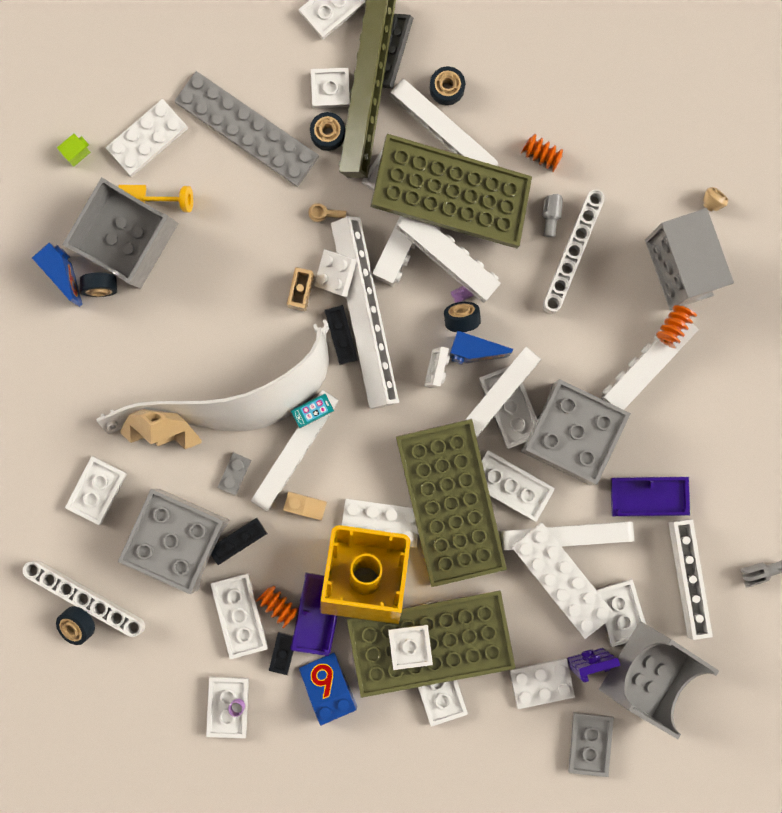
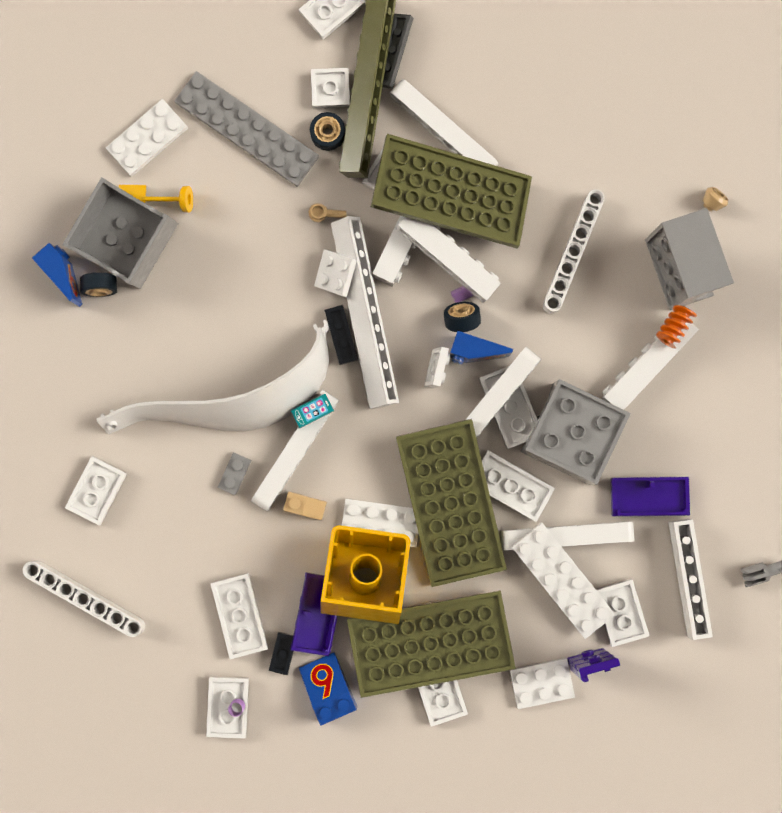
black wheel [56,606,95,645] -> none
lime brick [57,133,91,167] -> none
light grey container [118,489,230,594] -> none
tan brick [121,409,202,449] -> none
black plate [211,517,268,565] -> none
orange piece [255,586,298,629] -> none
tan brick [286,267,315,312] -> none
white plate [388,625,433,670] -> none
wheel [429,66,466,105] -> none
orange piece [521,134,563,172] -> none
light grey arm [542,194,563,237] -> none
light grey plate [568,712,614,777] -> none
light grey container [599,621,719,739] -> none

